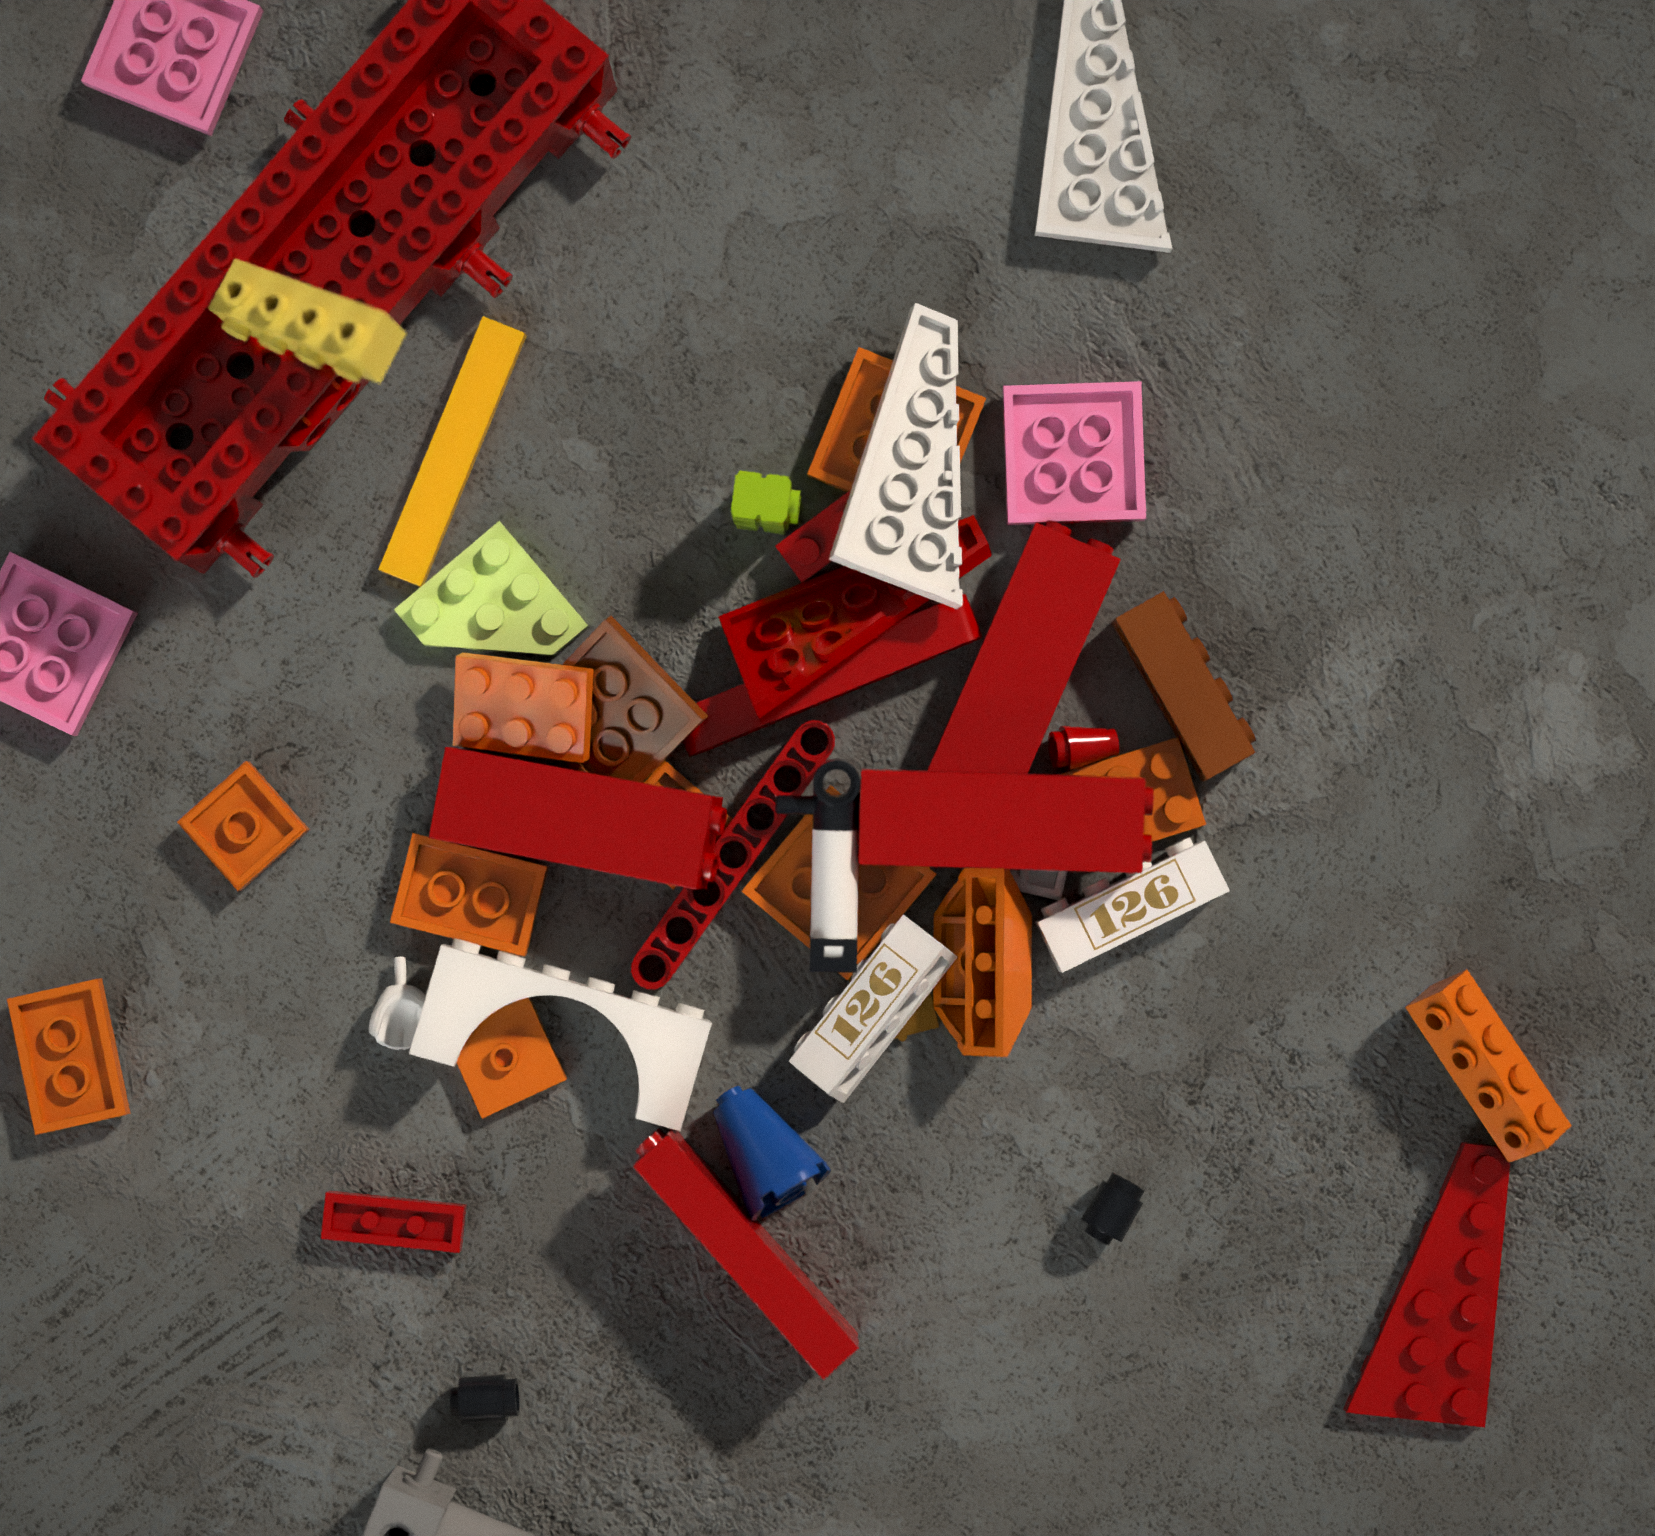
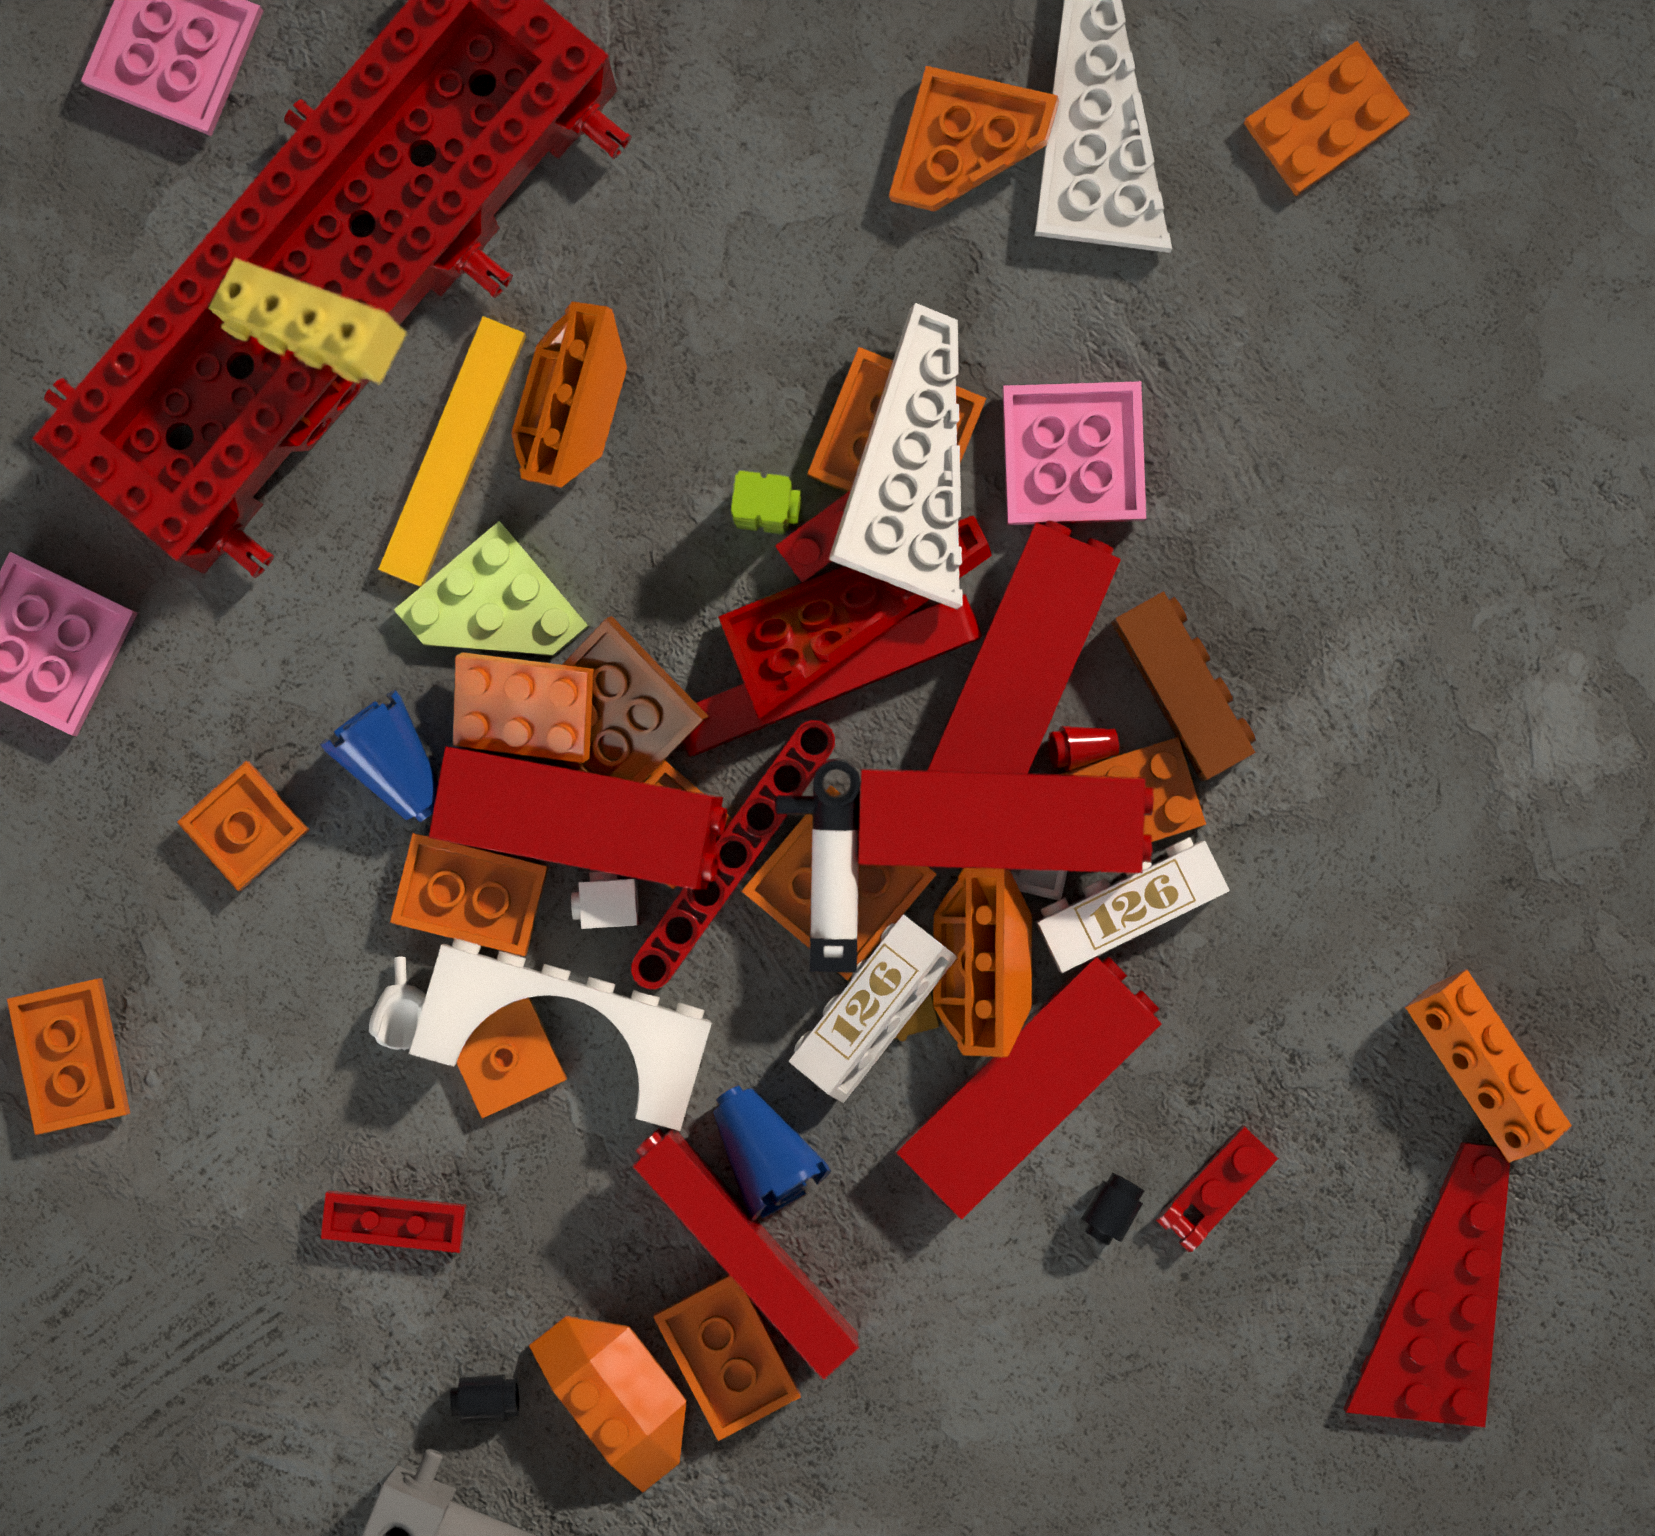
none -> blue cone [320,690,439,822]
none -> orange wedge [511,301,627,488]
none -> orange wedge [529,1316,687,1493]
none -> white brick [571,872,640,929]
none -> orange plate [653,1274,801,1441]
none -> orange plate [889,66,1059,212]
none -> red brick [895,956,1162,1220]
none -> red plate [1155,1125,1279,1253]
none -> orange plate [1244,41,1410,196]

